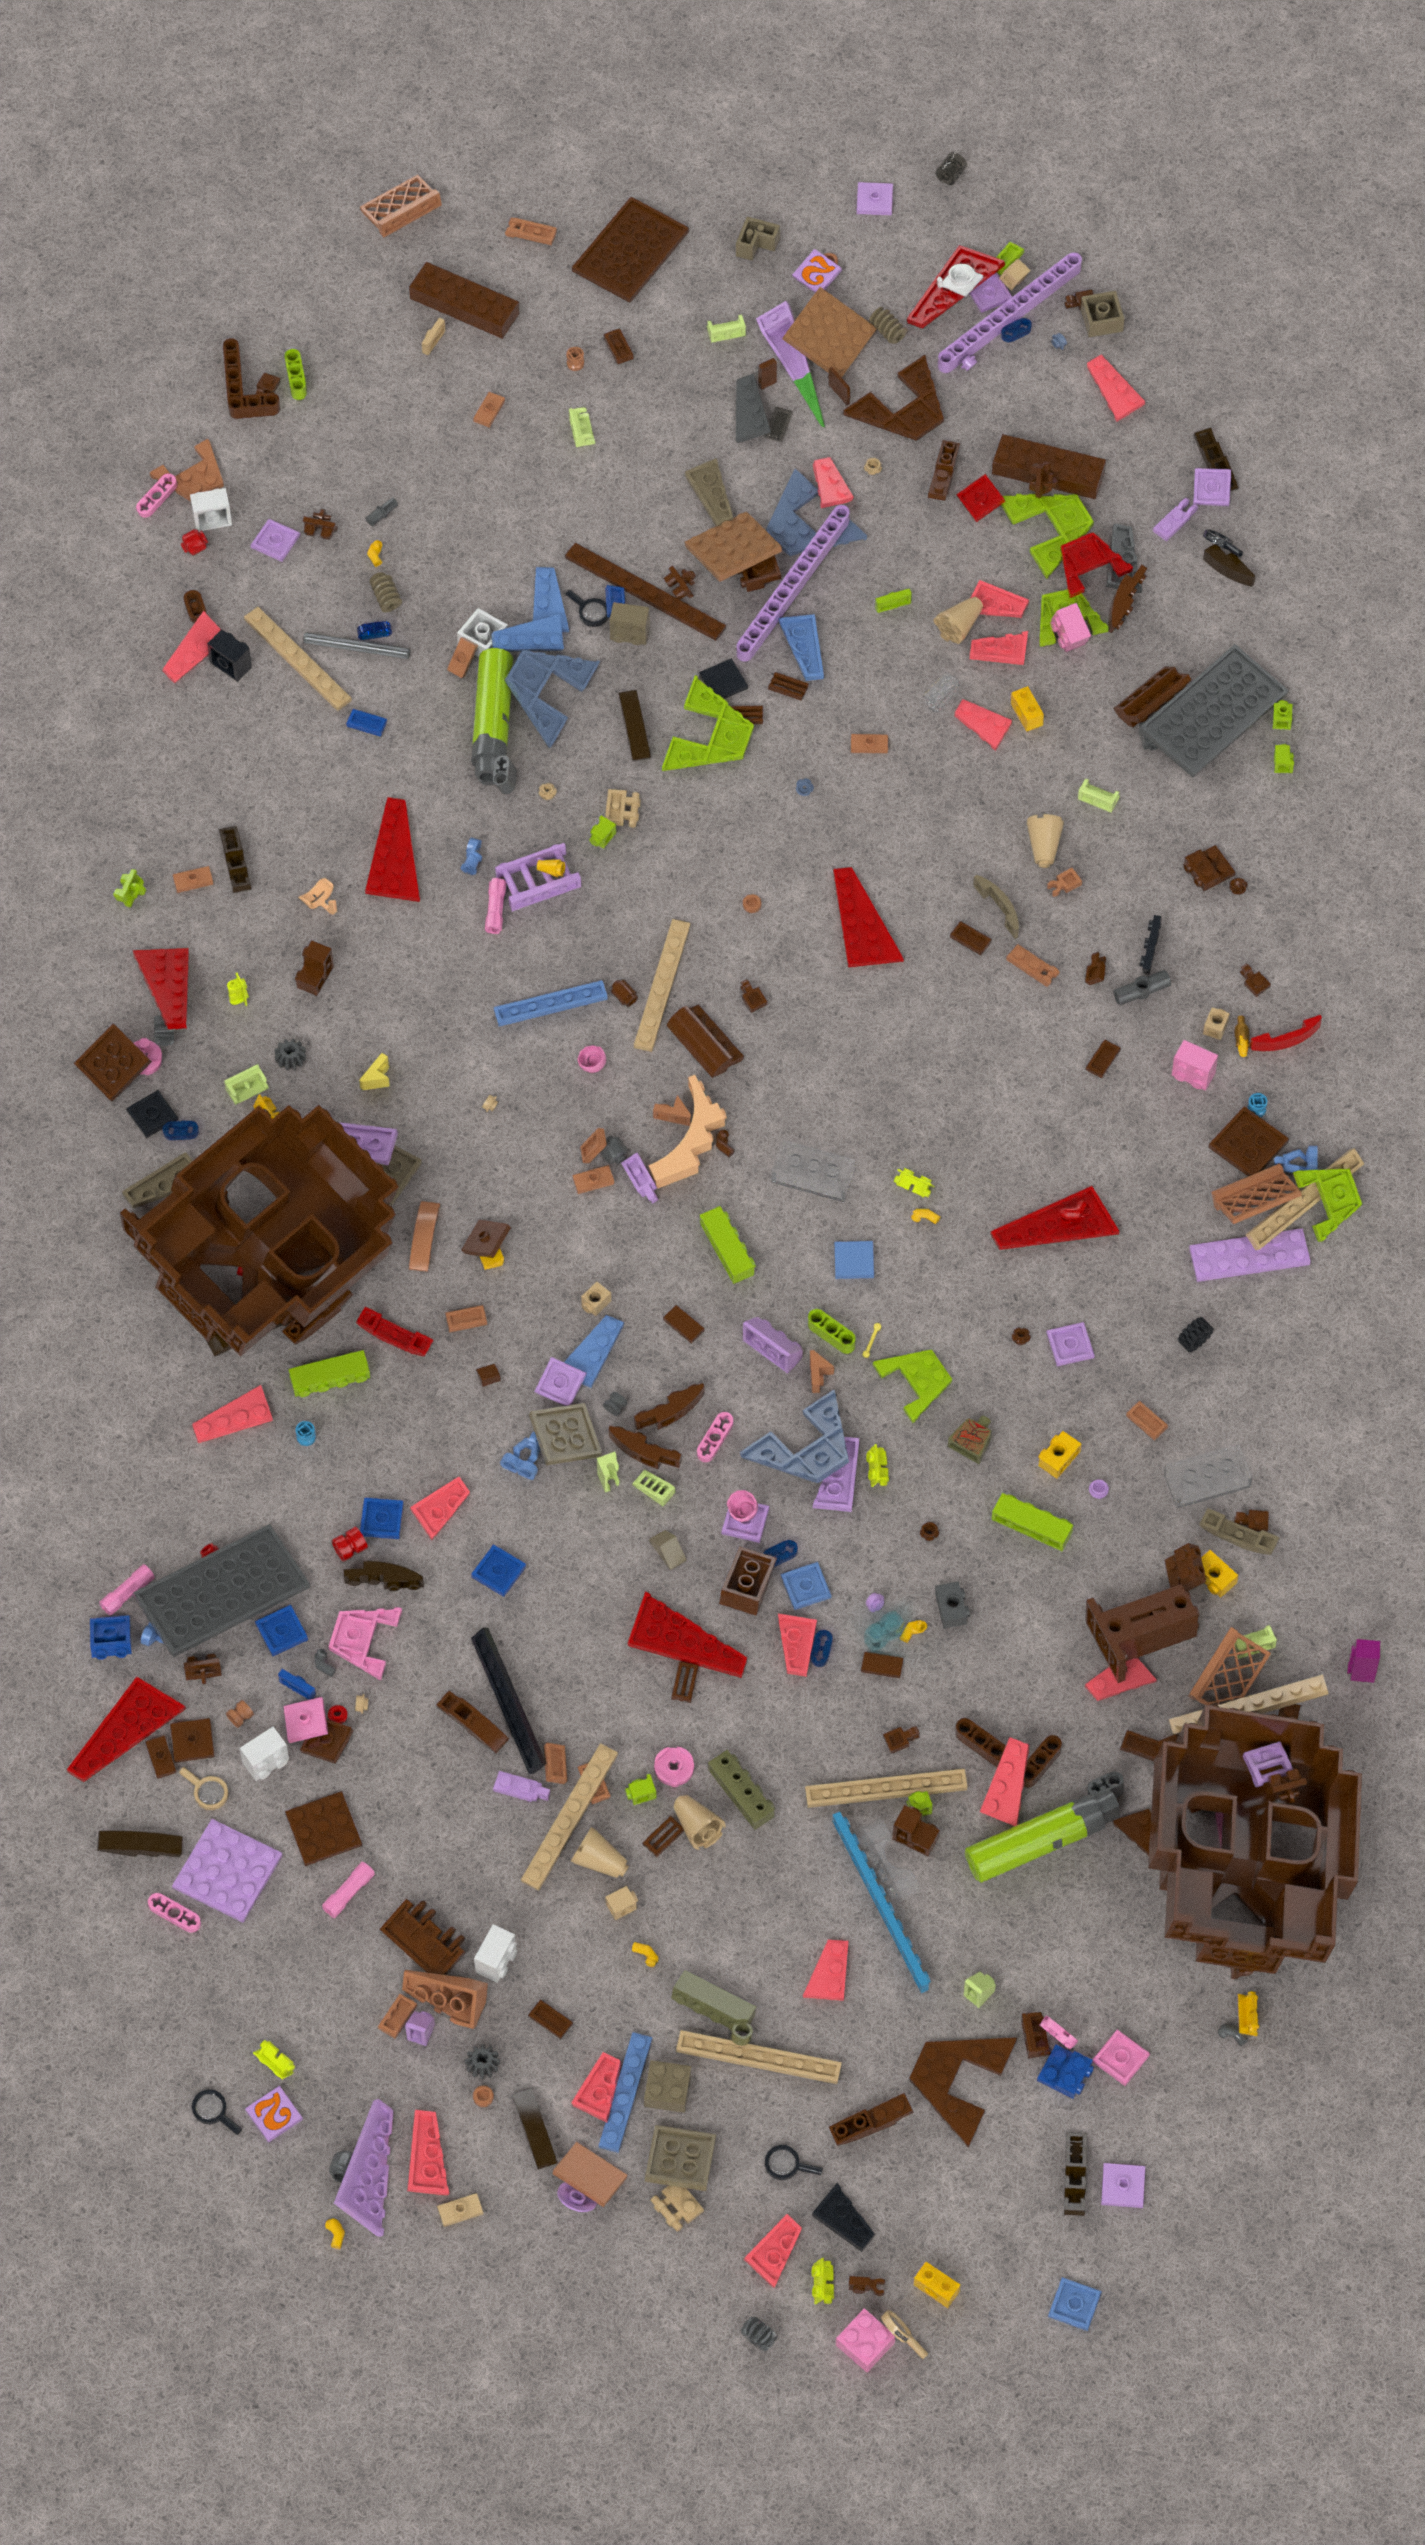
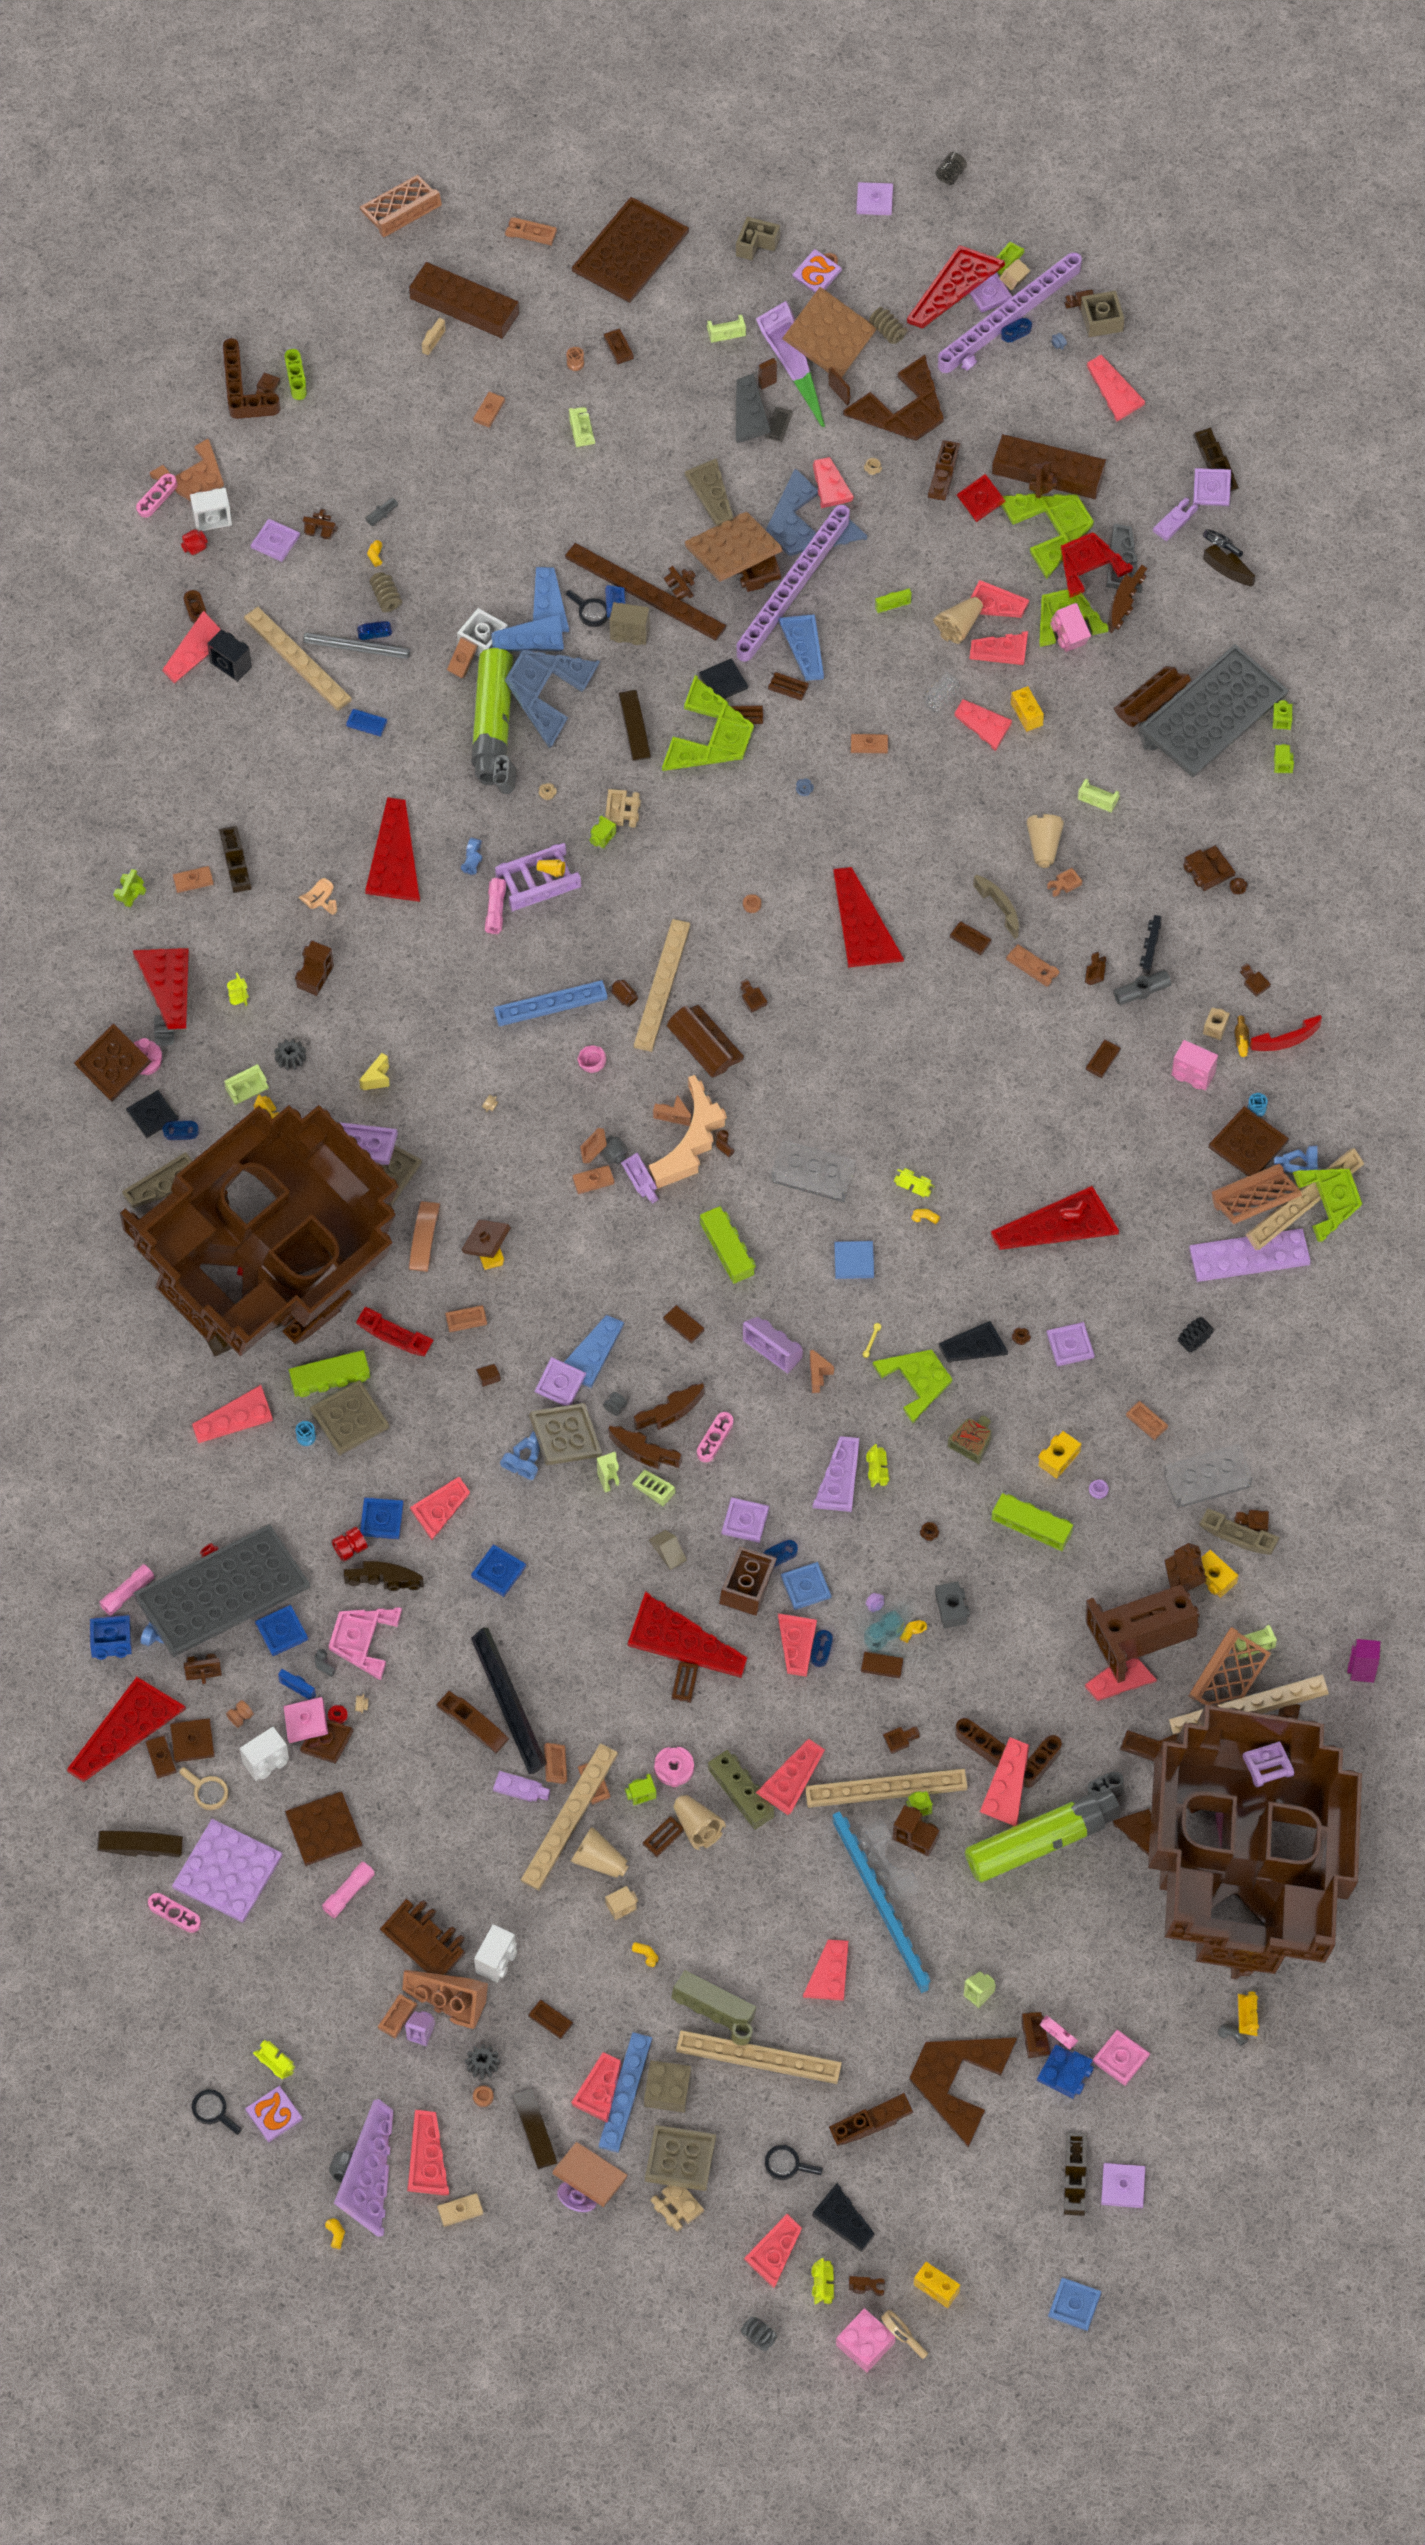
tan brick [581,1282,611,1316] -> none
bright pink hair [727,1490,758,1522] -> none
sand blue wing [740,1390,849,1483] -> none
lime beam [808,1309,856,1354] -> none
white hat [937,264,983,297] -> none
reddish brown hips [1266,1769,1307,1804] -> none
none -> dark tan plate [309,1380,390,1456]
none -> coral wing [755,1739,825,1815]
none -> black wing [938,1321,1008,1362]

